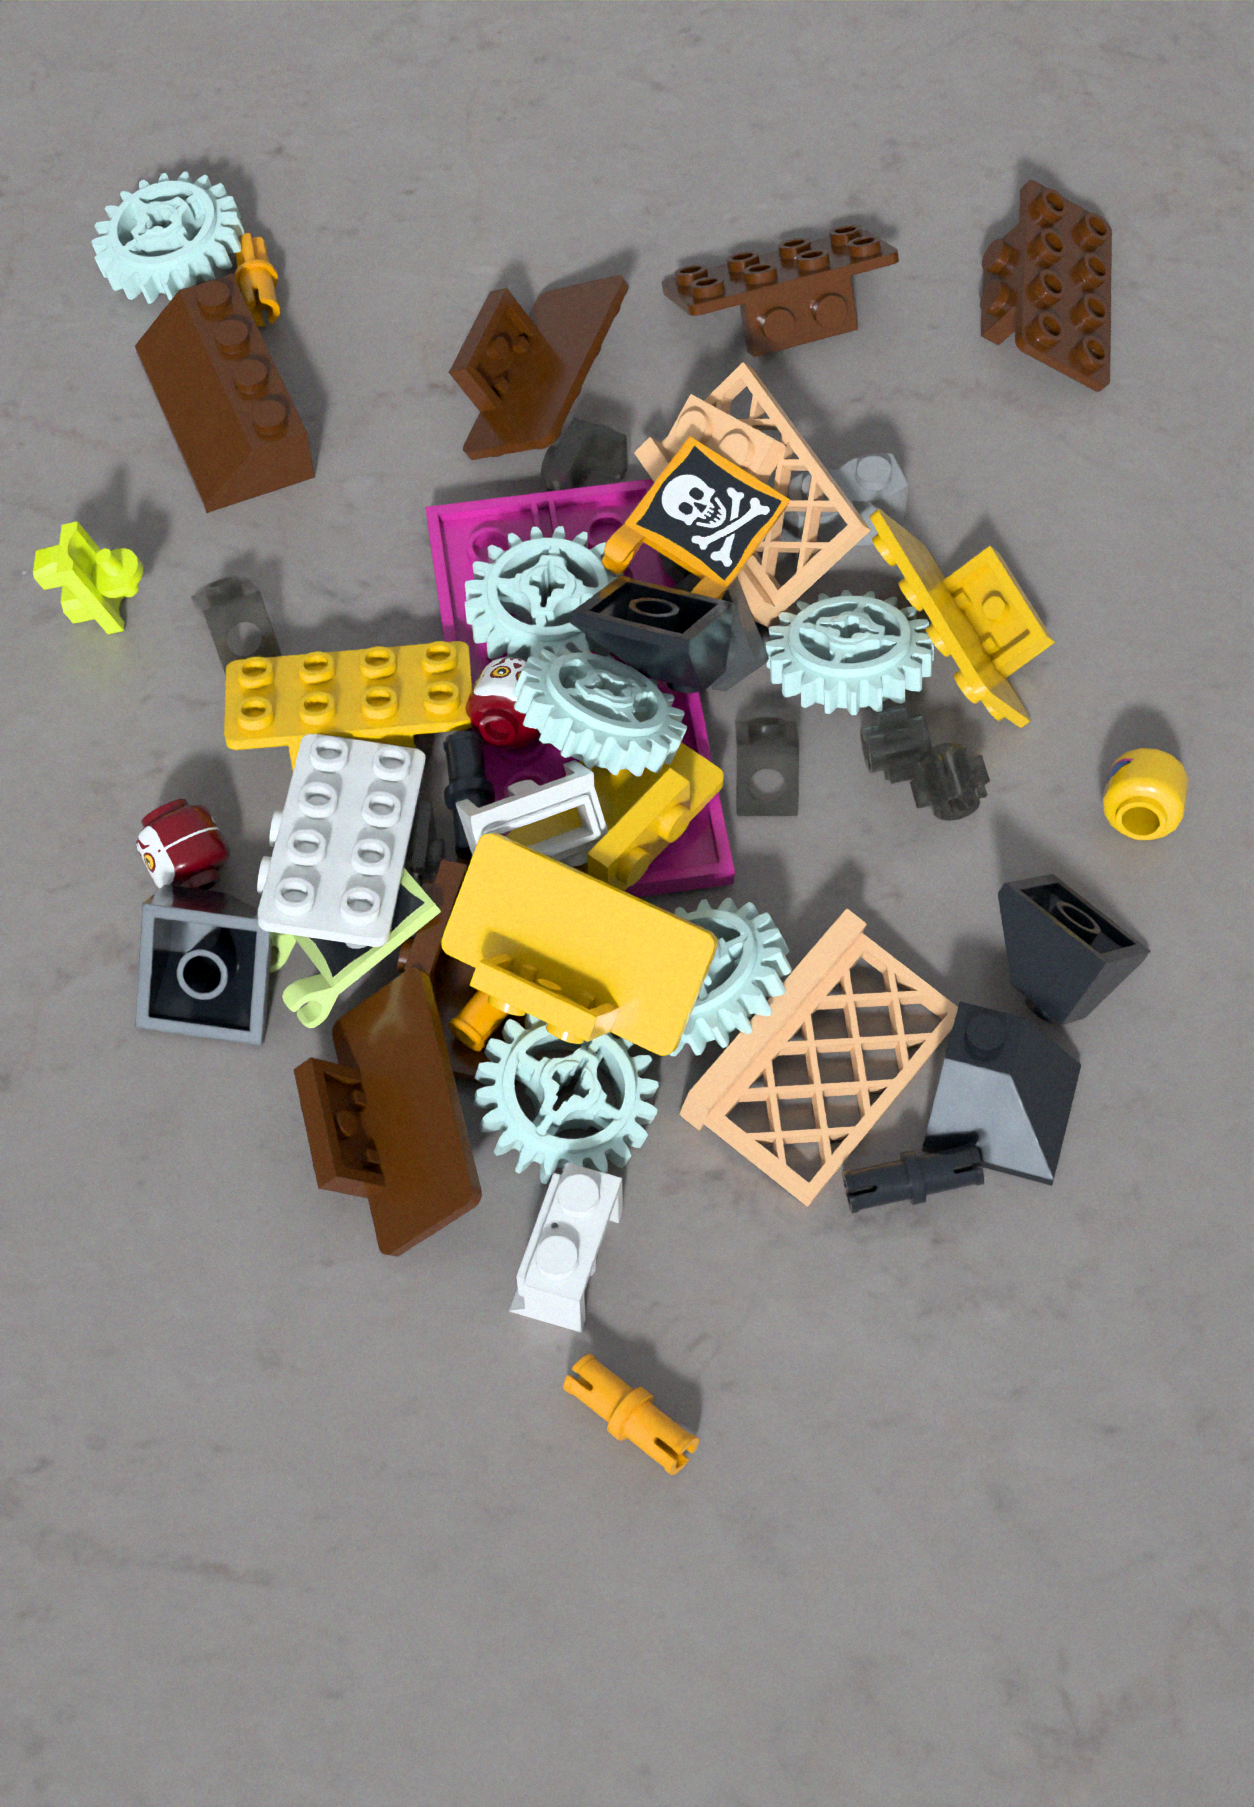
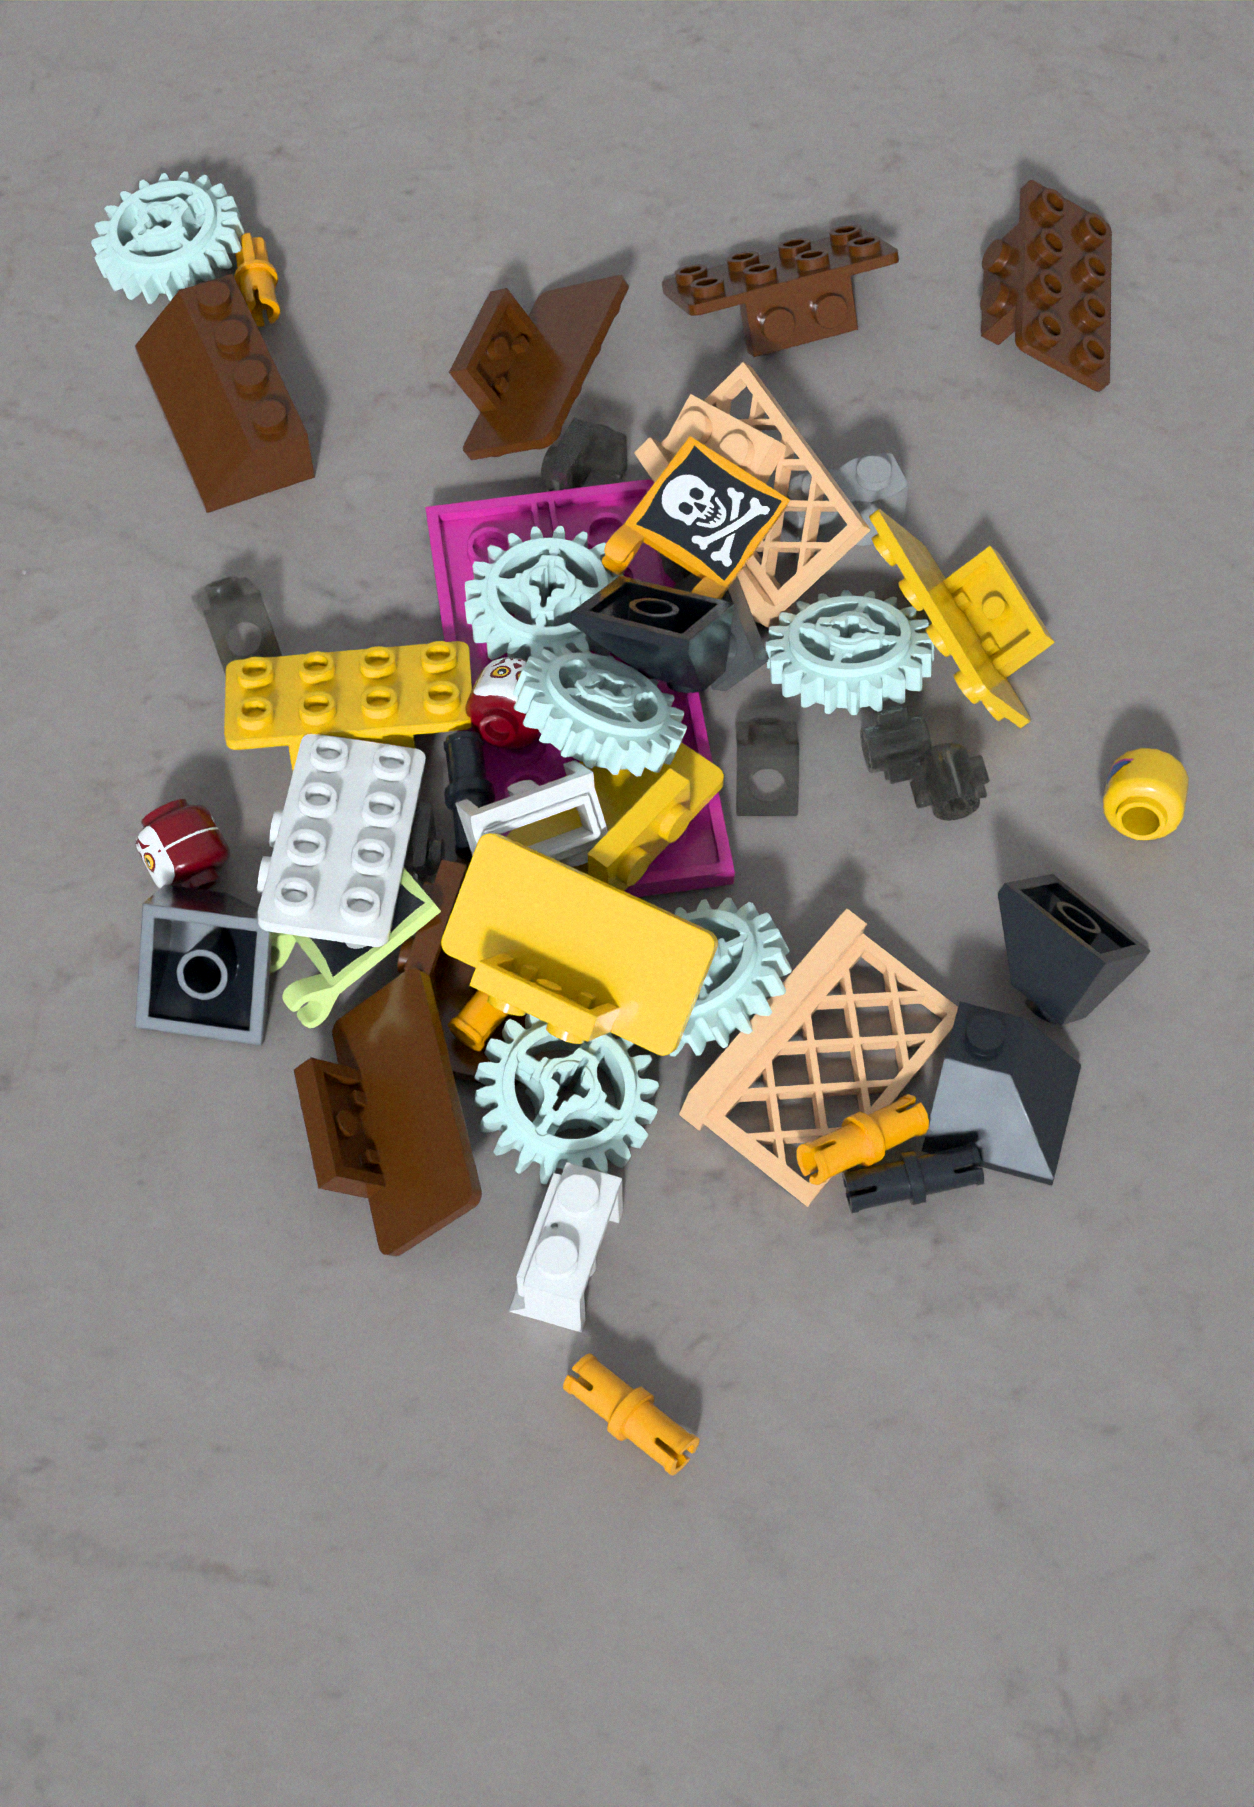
neon yellow hips [33,521,143,634] -> none
none -> light orange pin [797,1094,929,1185]

